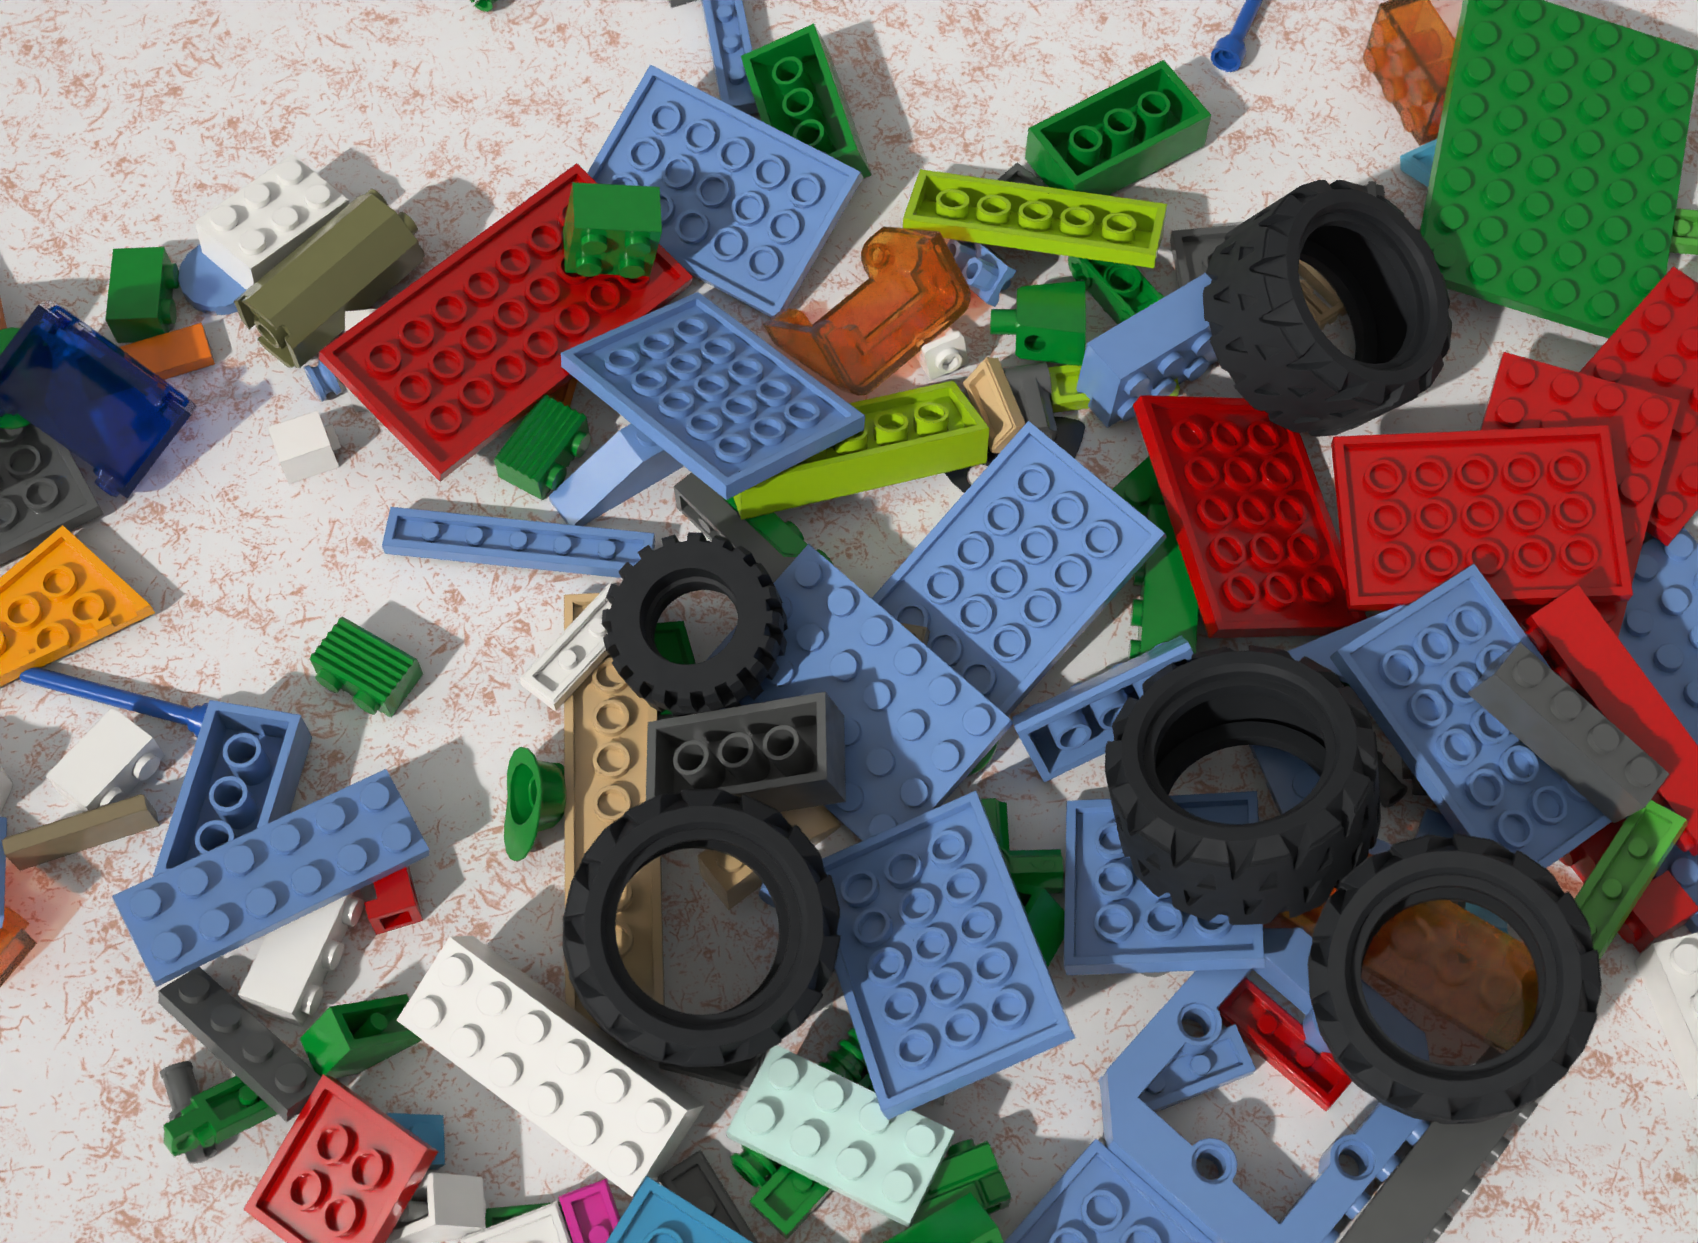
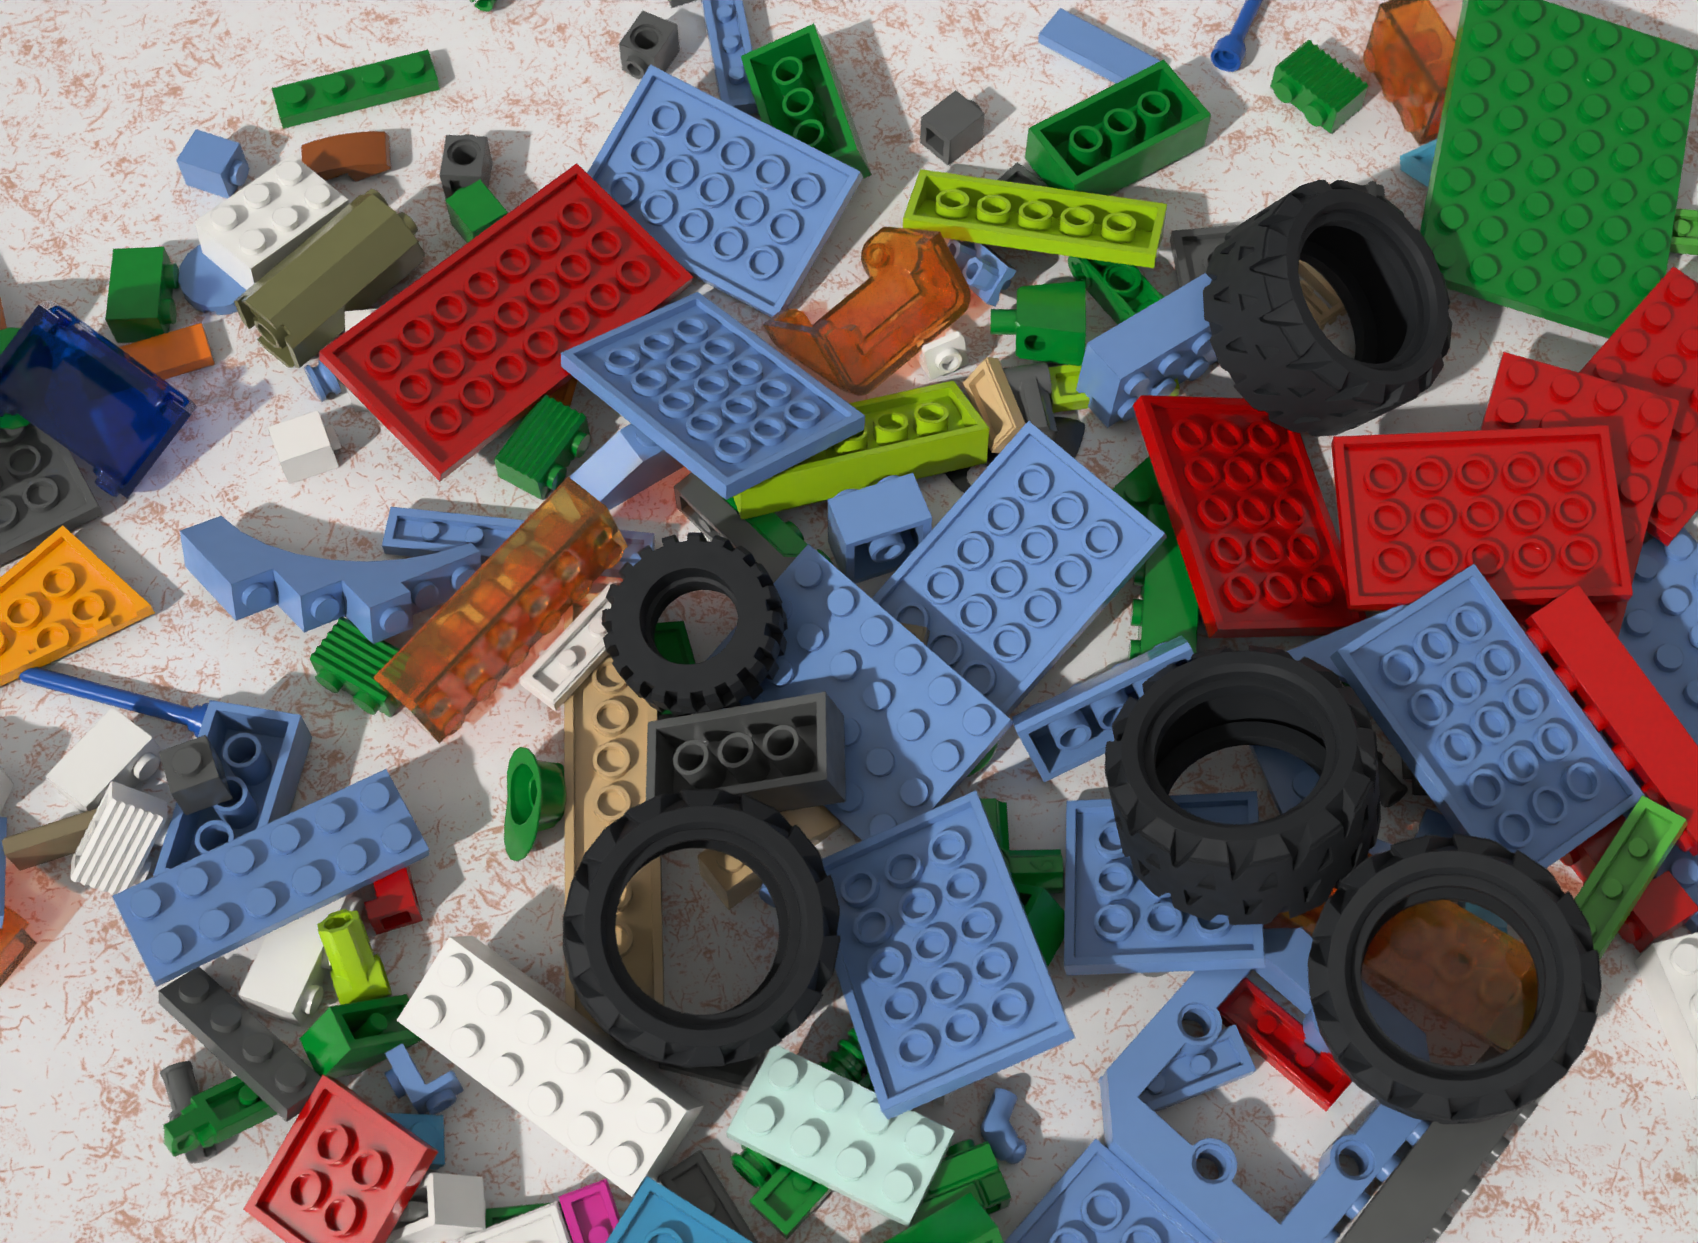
green brick [563,182,662,279] -> none
dark grey brick [1468,642,1669,824] -> none
none -> white brick [71,781,171,895]
none -> dark grey brick [158,735,233,815]
none -> medium blue brick [176,129,249,198]
none -> medium blue arch [180,516,482,644]
none -> green plate [272,50,440,129]
none -> dark orange slope [301,131,391,182]
none -> lime piece [317,909,392,1005]
none -> clear orange brick [373,477,628,744]
none -> medium blue bracket [384,1043,464,1114]
none -> dark grey brick [440,134,493,199]
none -> green brick [445,179,508,243]
none -> dark grey brick [619,10,680,79]
none -> medium blue brick [827,473,932,584]
none -> dark grey brick [920,90,985,166]
none -> medium blue arm [980,1088,1027,1164]
none -> medium blue tile [1038,8,1161,84]
none -> green brick [1270,40,1369,134]

